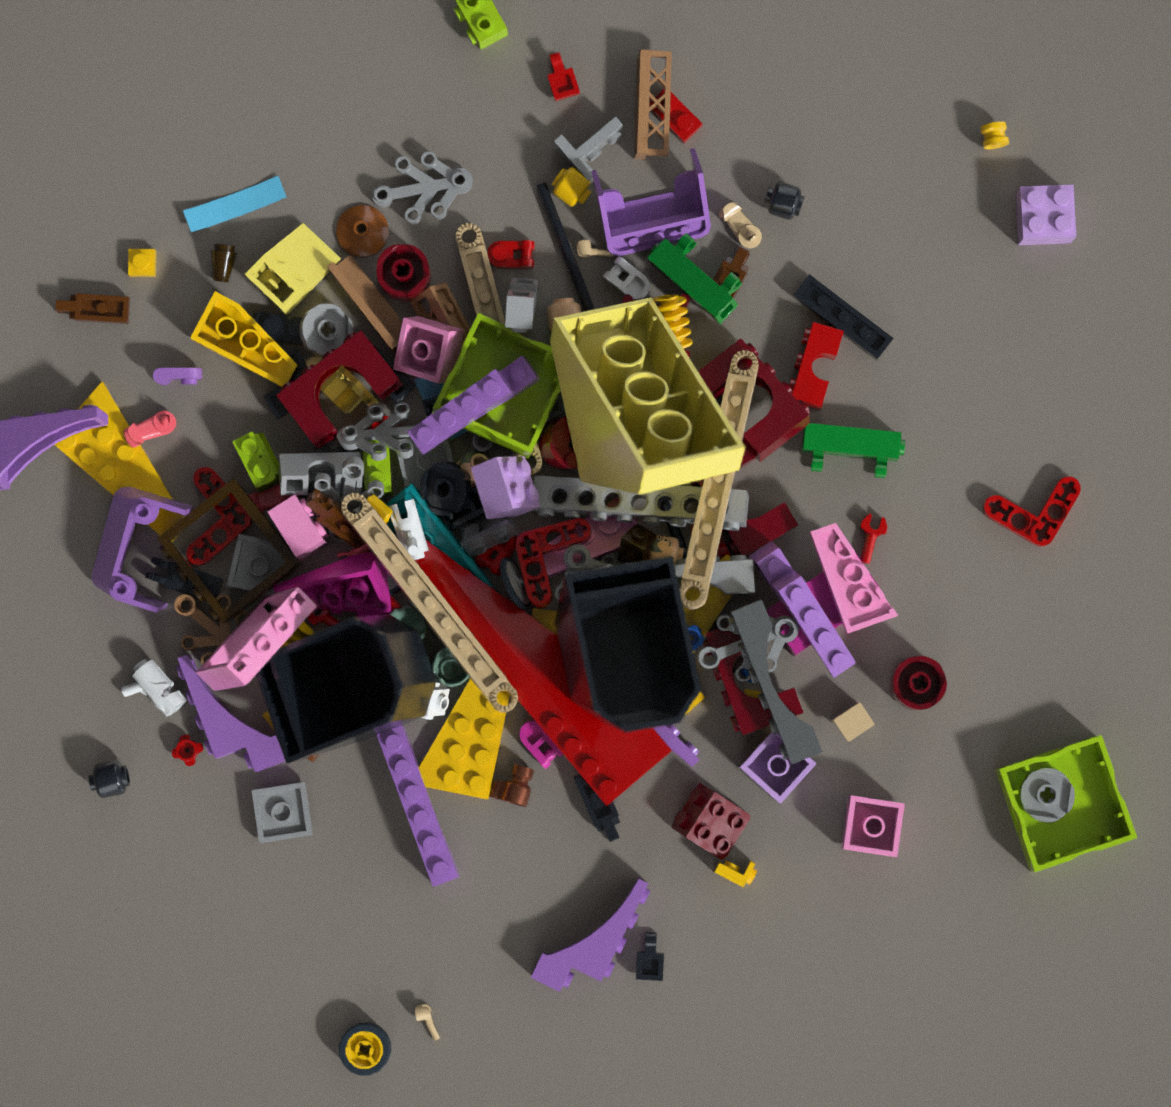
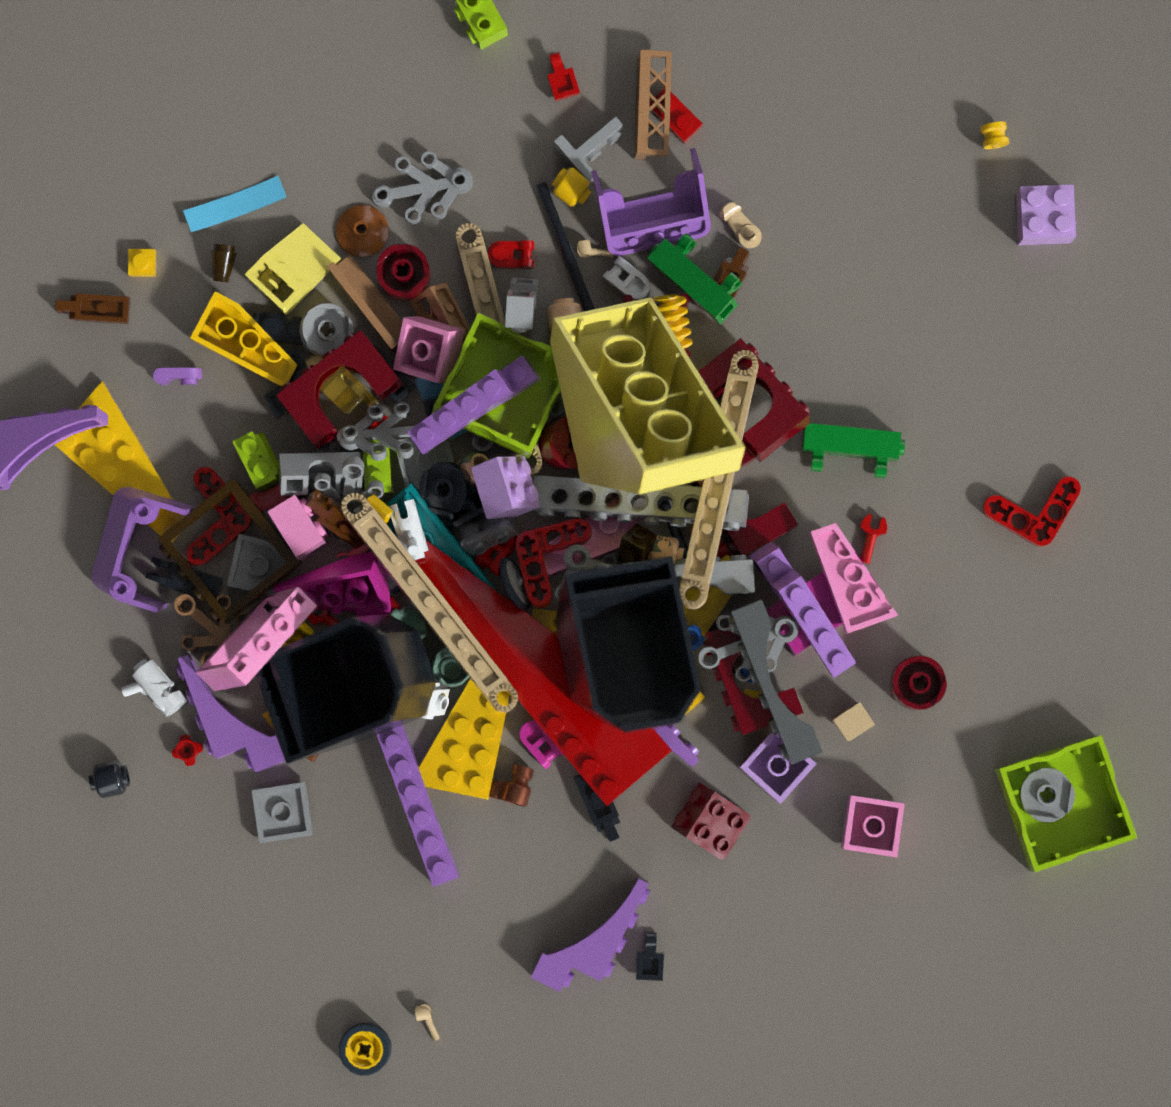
coral piece [124,411,176,448] -> none
yellow bracket [714,860,757,888] -> none
black head [764,181,805,220] -> none
red arch [789,322,844,410] -> none
black plate [793,274,894,361] -> none

